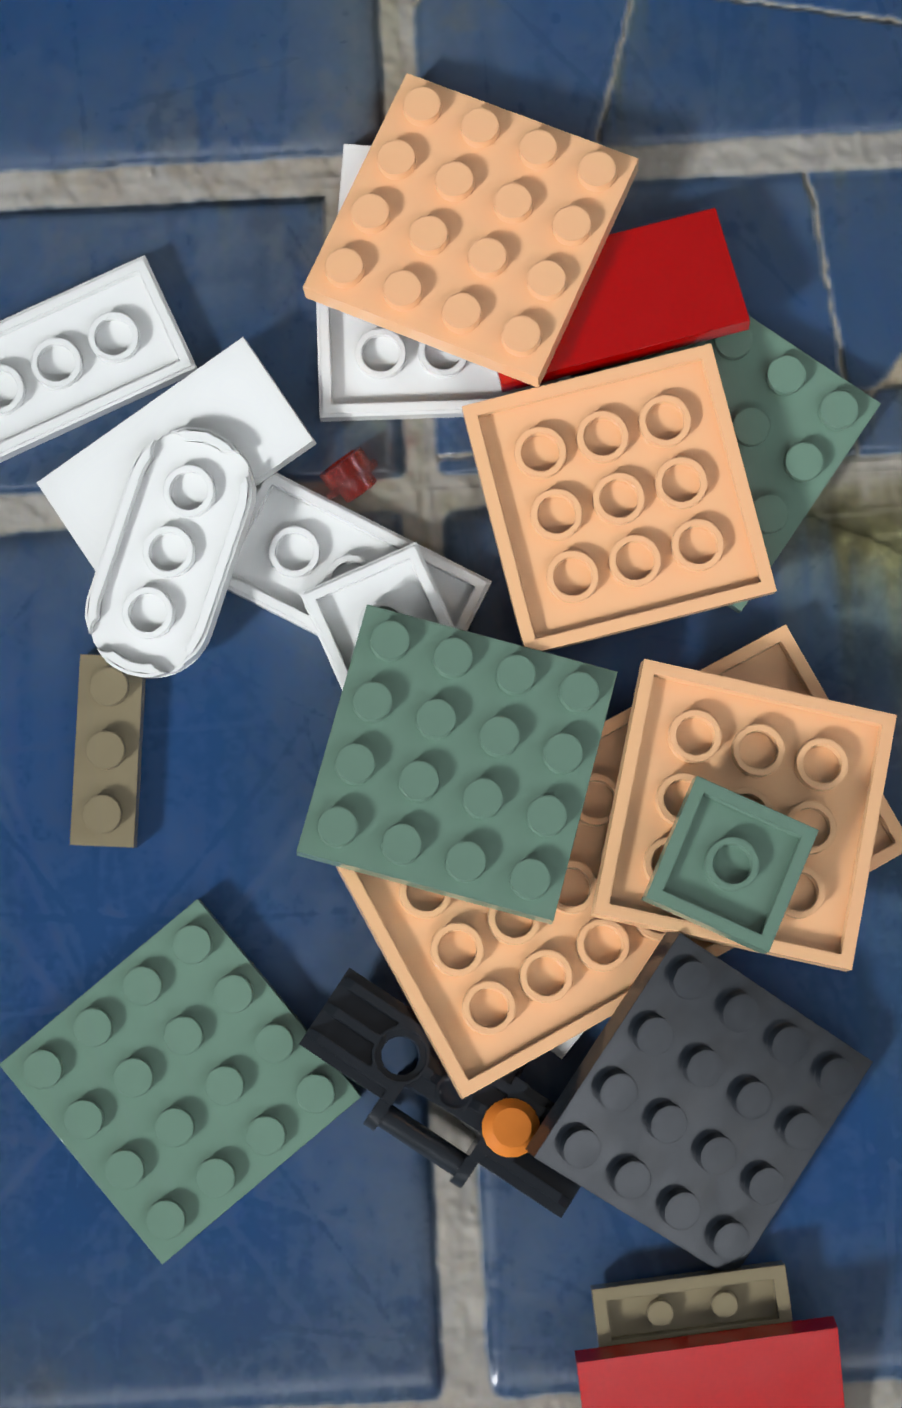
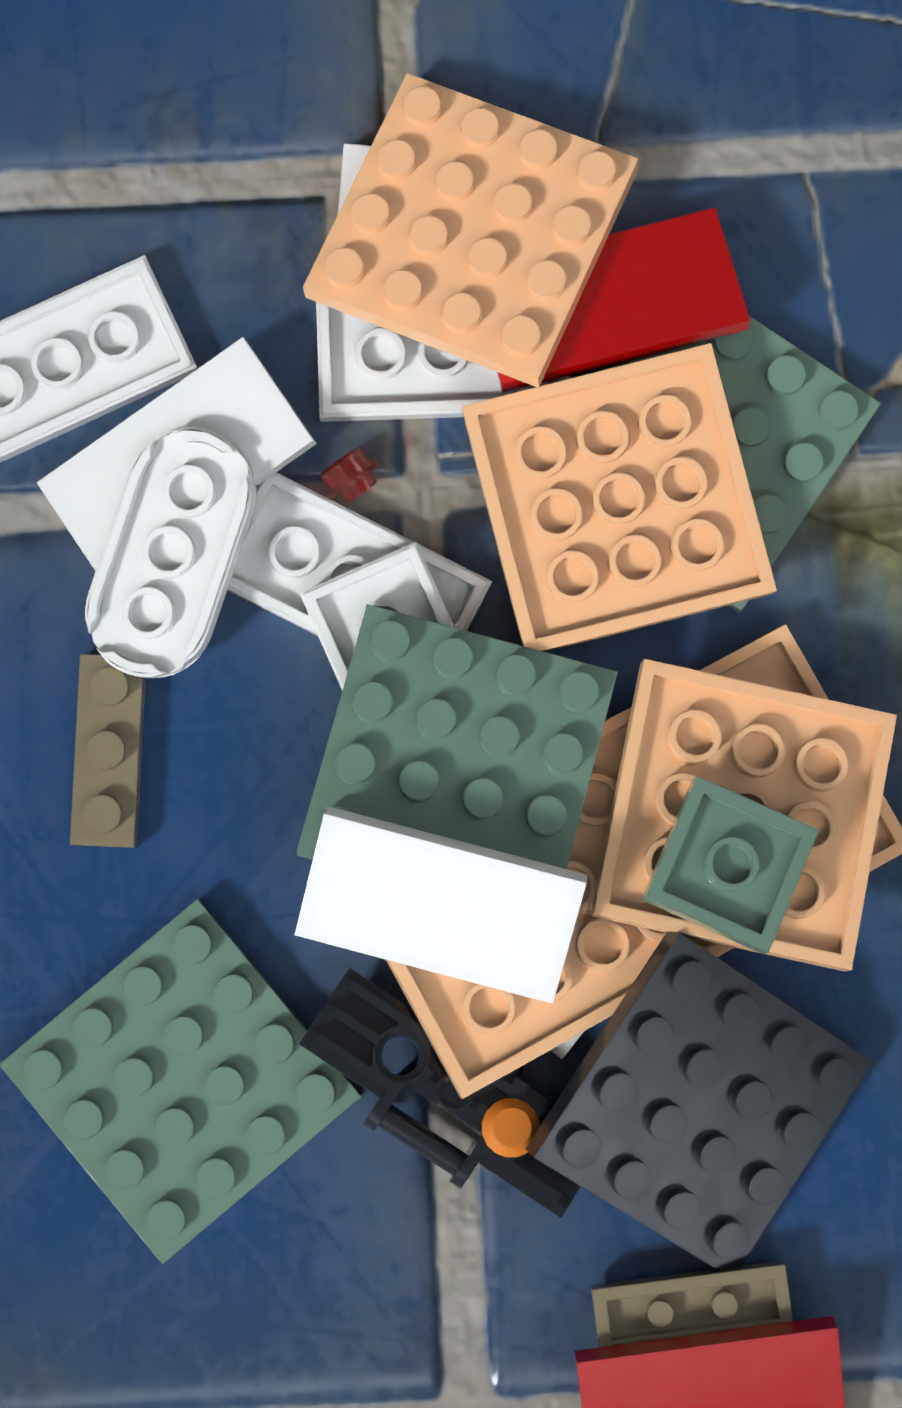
none -> white tile [295,806,588,1004]

